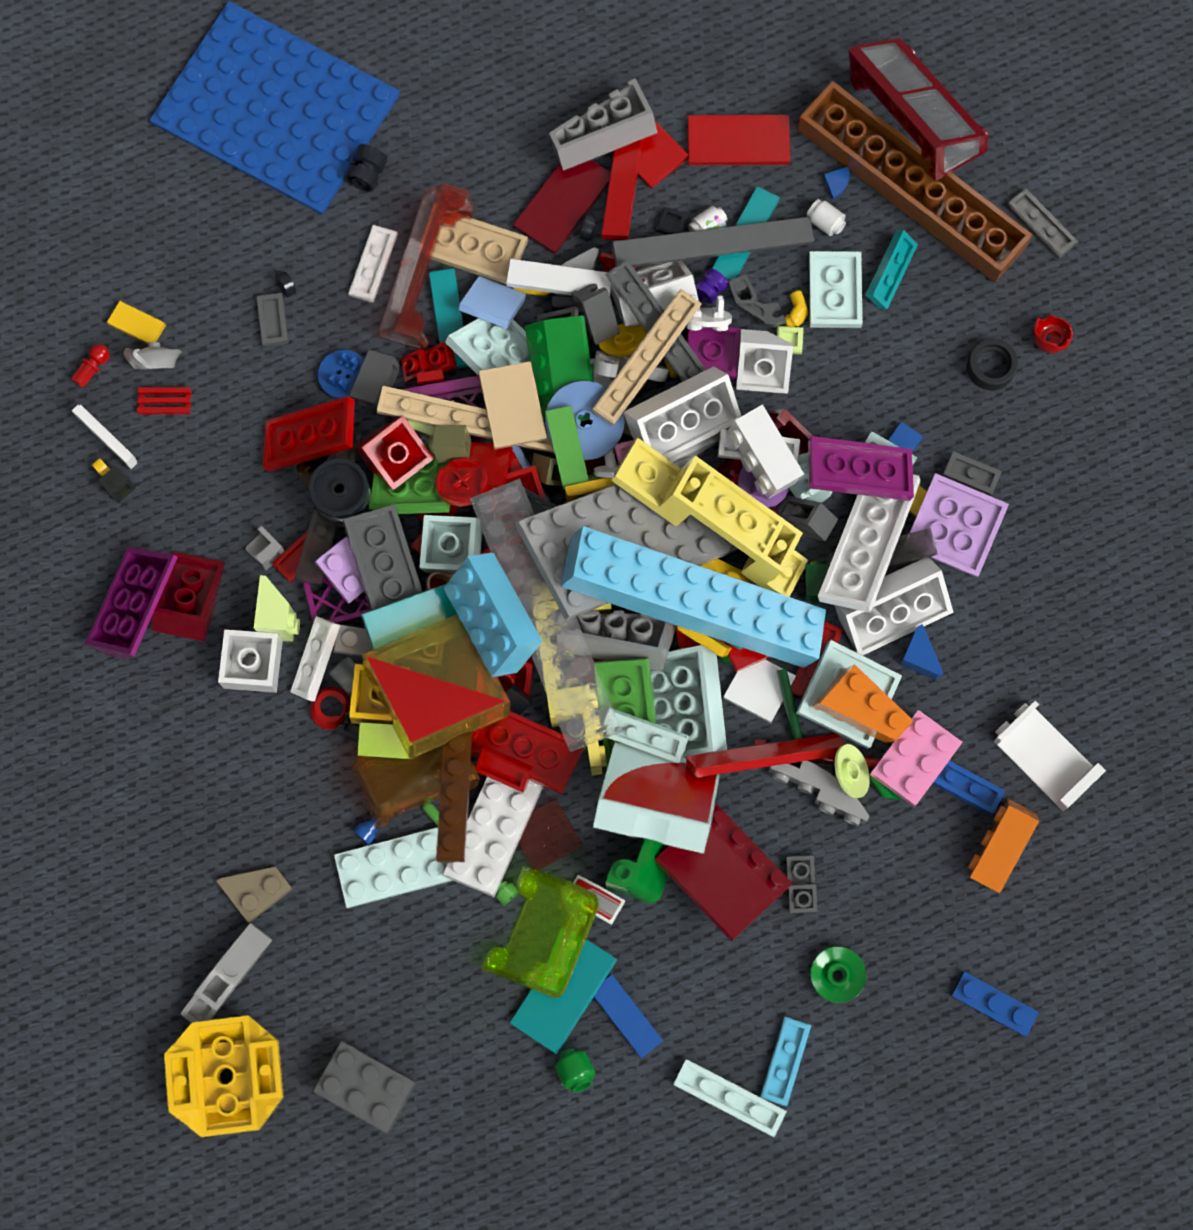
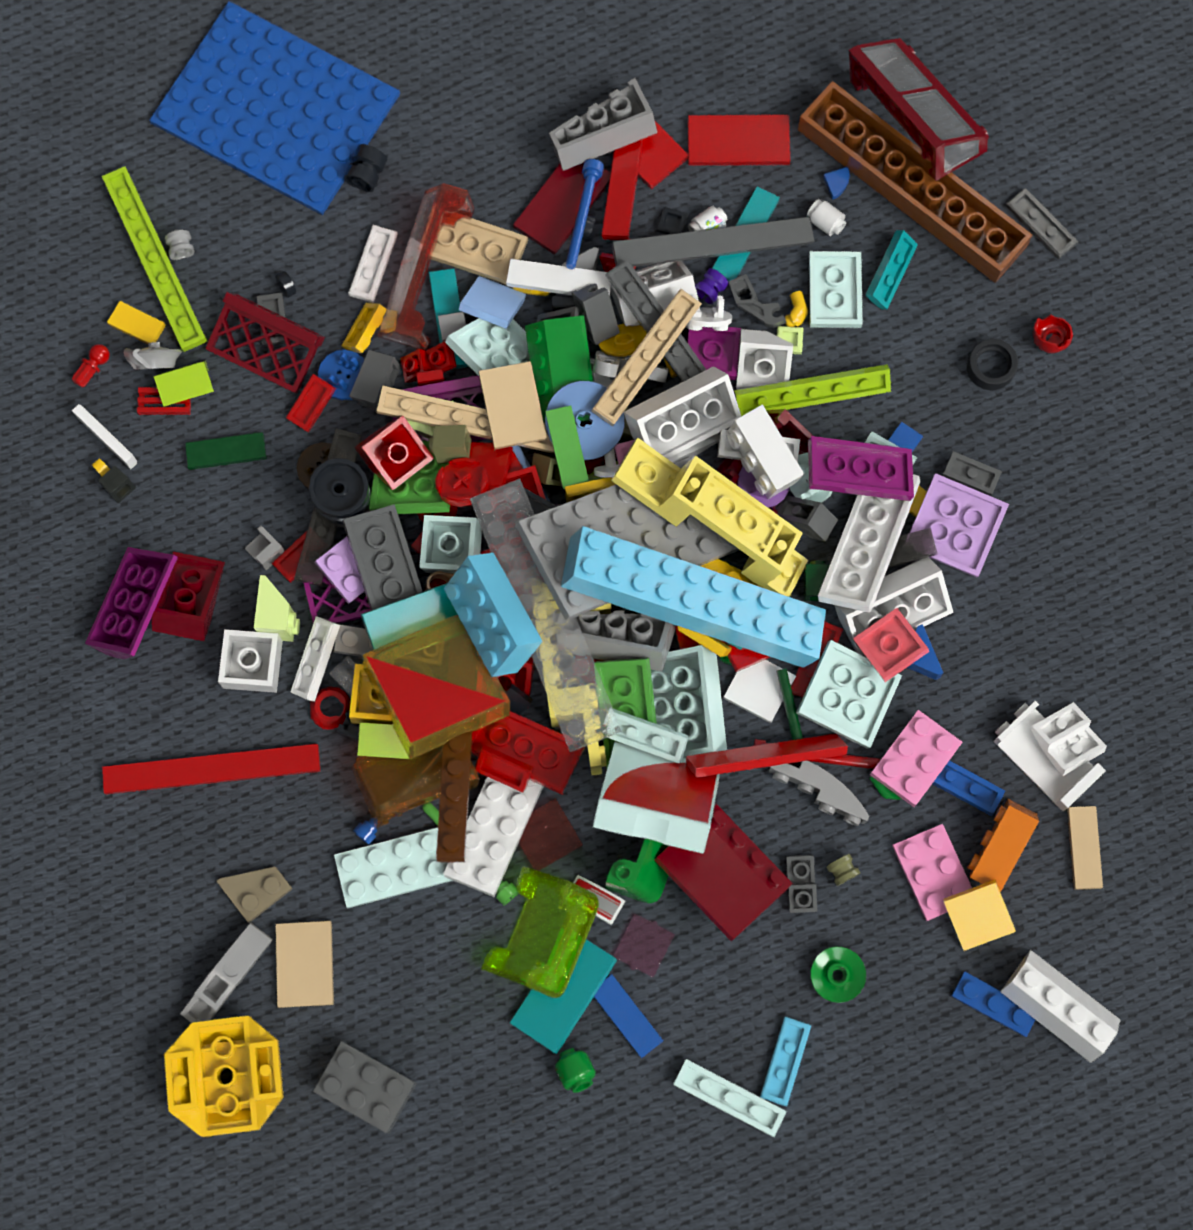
red plate [263,396,355,472] -> none
orange wedge [811,664,913,743] -> none
yellowish green dish [835,744,870,798] -> none
none -> lime plate [102,166,207,352]
none -> red tile [102,744,321,795]
none -> lime panel [154,360,214,407]
none -> light grey wheel [165,230,195,260]
none -> dark green tile [185,432,267,470]
none -> dark red fence [206,292,325,393]
none -> tan tile [276,921,334,1008]
none -> red tile [286,374,337,432]
none -> yellow plate [341,303,387,353]
none -> light grey tile [438,312,466,342]
none -> blue piece [565,159,604,269]
none -> clear pink piece [613,914,675,978]
none -> lime plate [734,364,891,417]
none -> olive wheel [826,854,860,886]
none -> coral plate [853,608,929,682]
none -> bright pink plate [892,824,972,921]
none -> yellow tile [943,880,1016,950]
none -> white slope [1001,950,1120,1063]
none -> white slope [1031,702,1106,776]
none -> tan tile [1067,806,1103,890]

